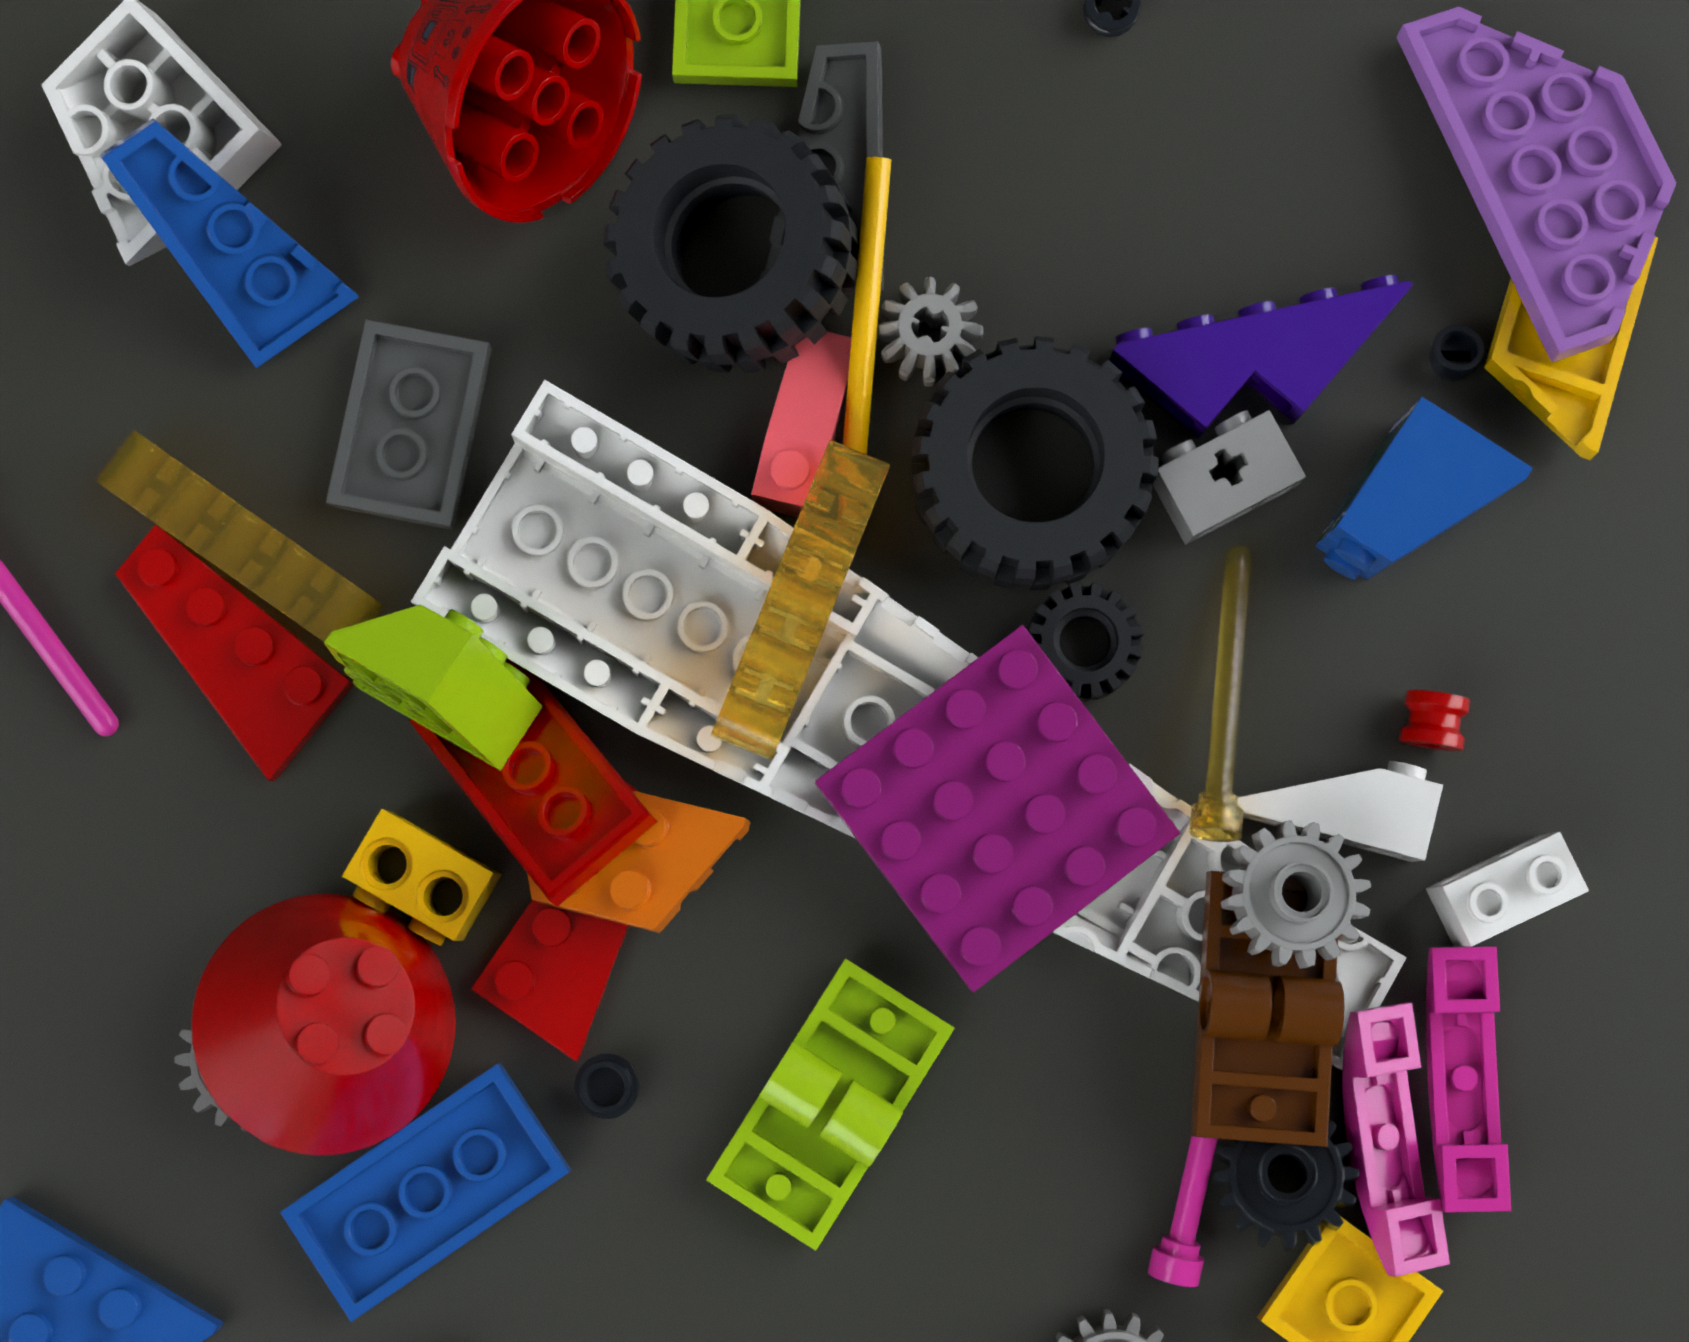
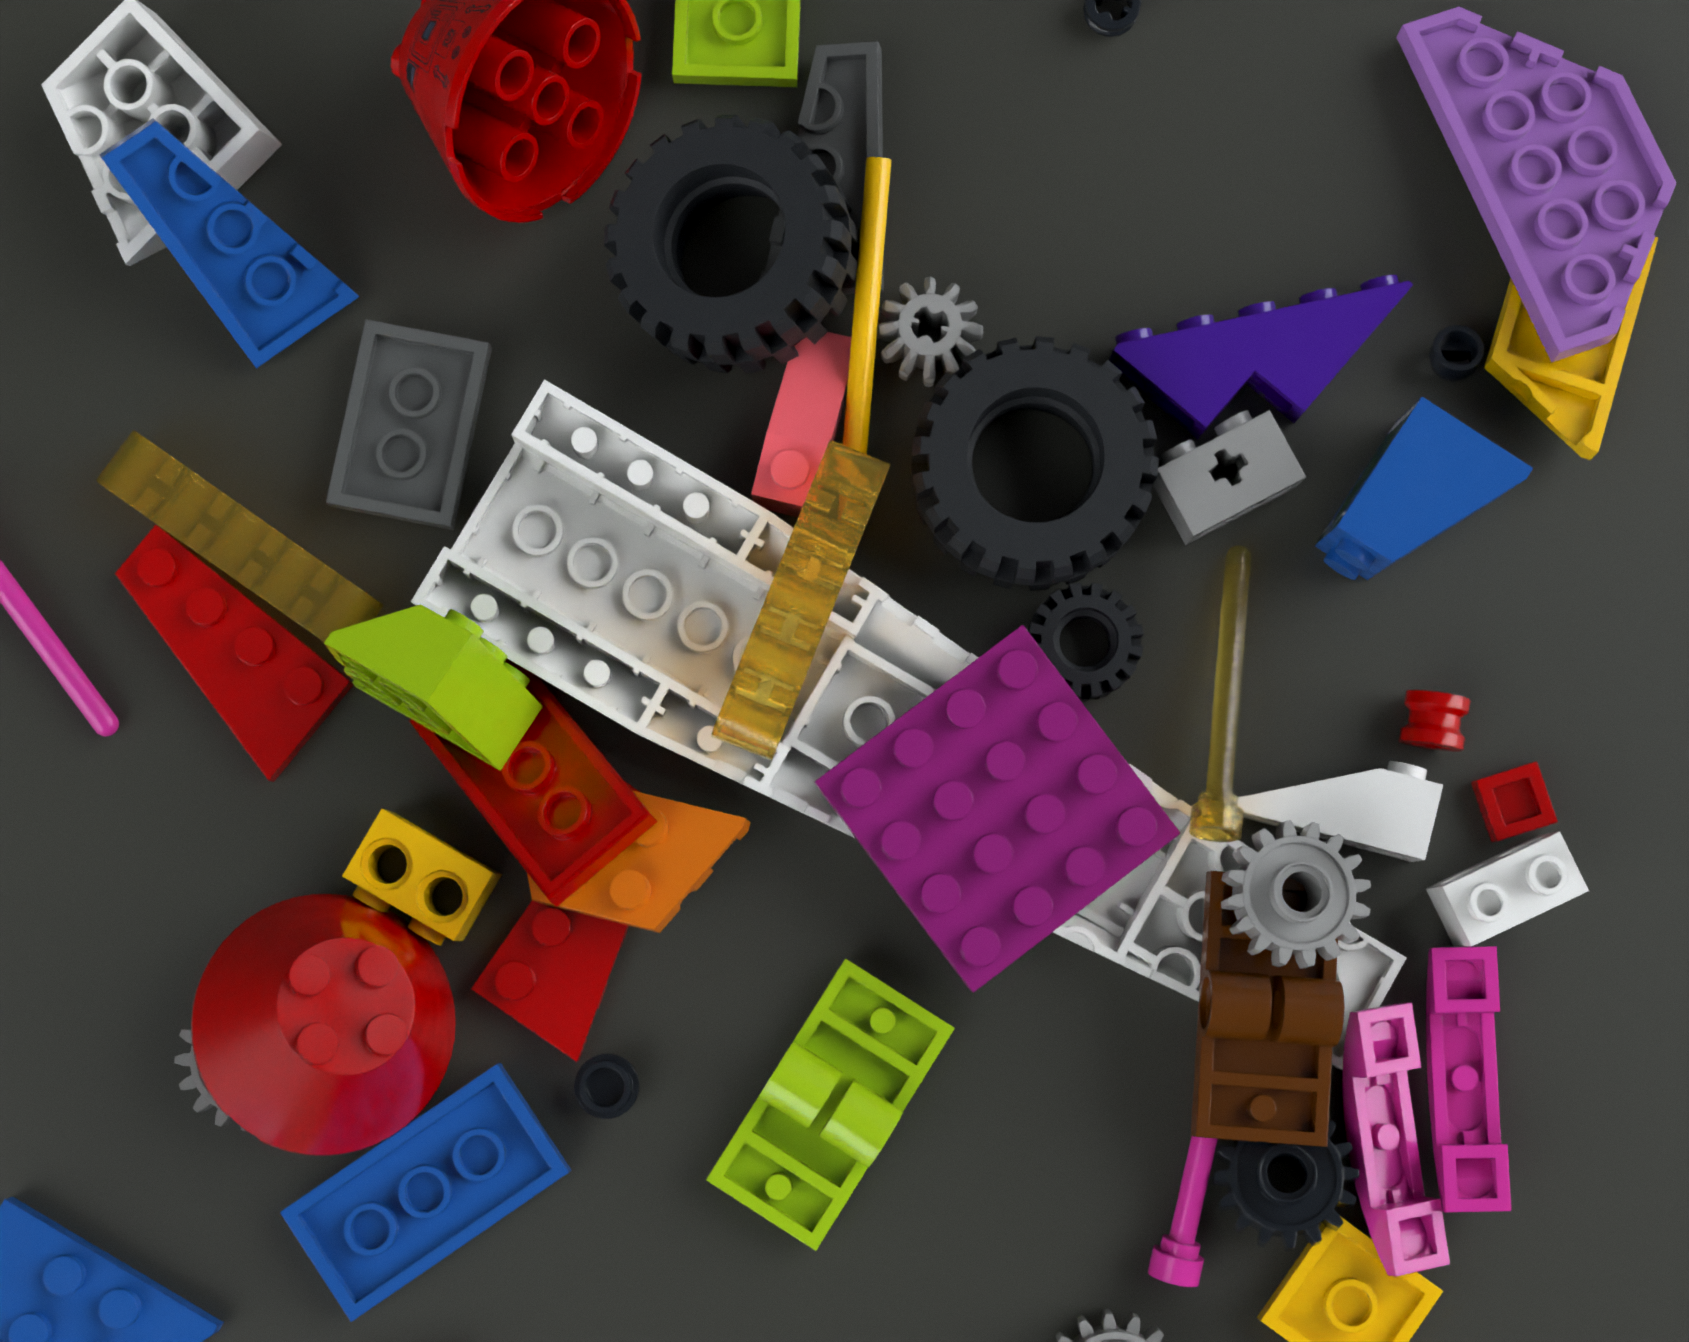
none -> red tile [1471,761,1558,842]

